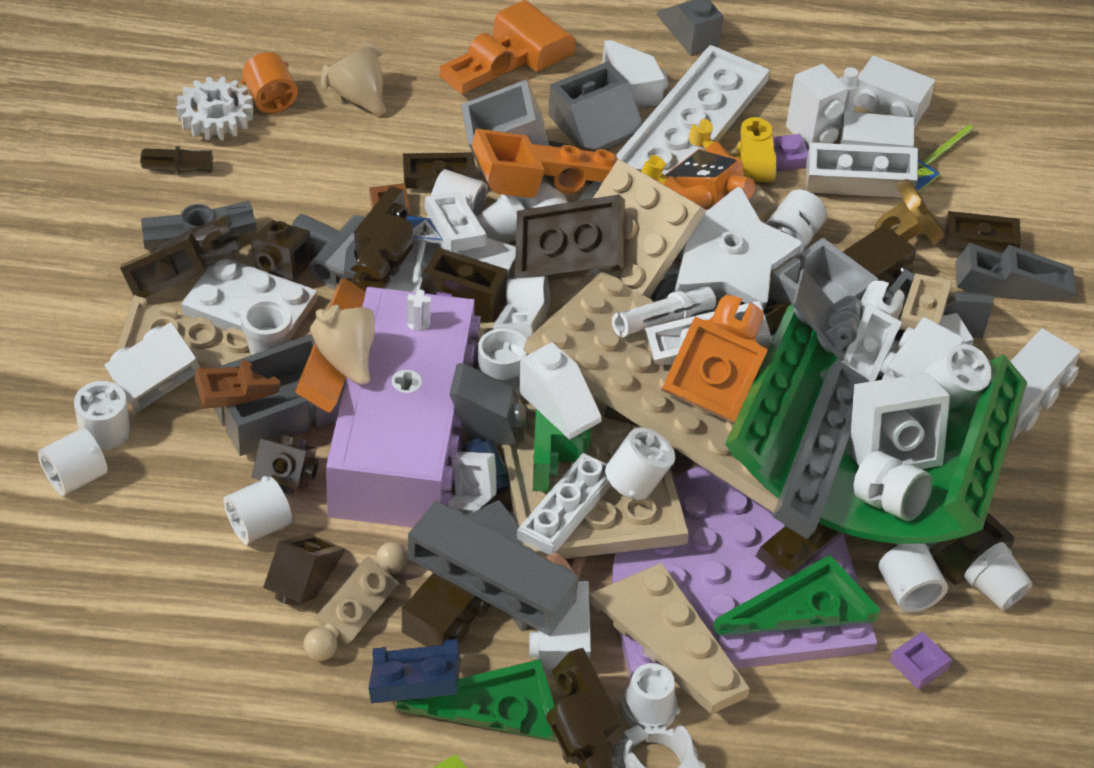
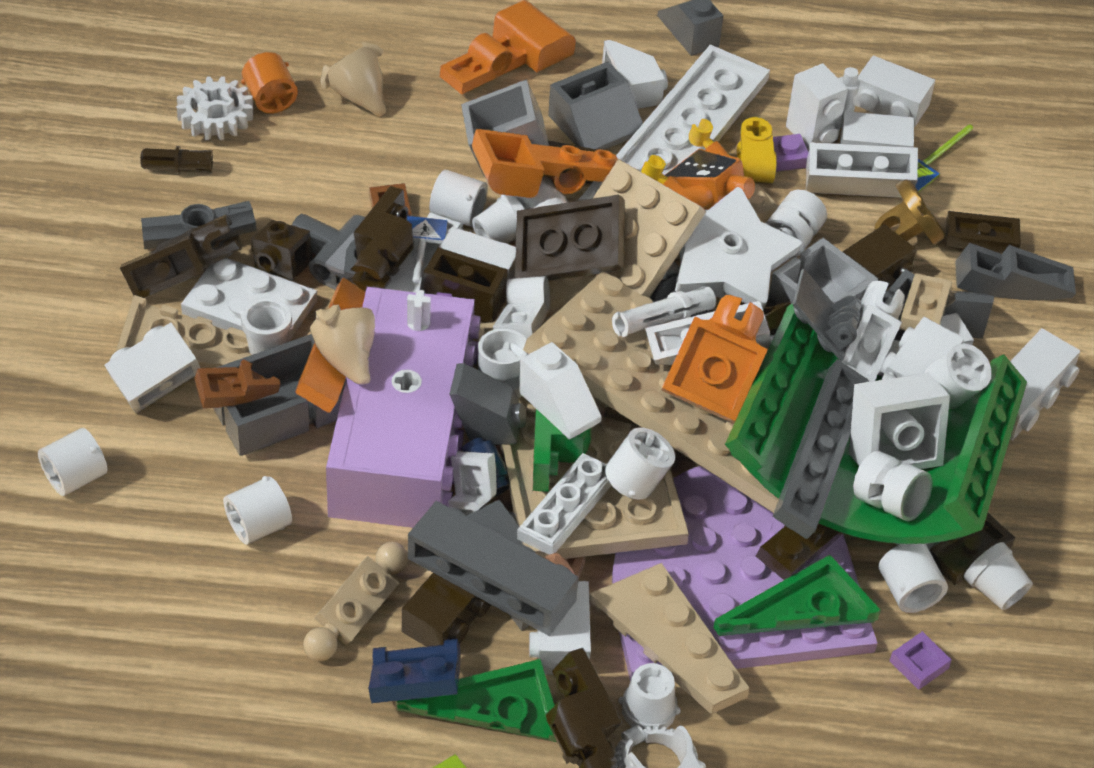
white piece [74,381,130,450] -> none
dark brown brick [251,433,319,494] -> none
dark brown slope [263,534,345,606] -> none
dark brown plate [403,152,476,189] -> none
white plate [424,191,487,252] -> none

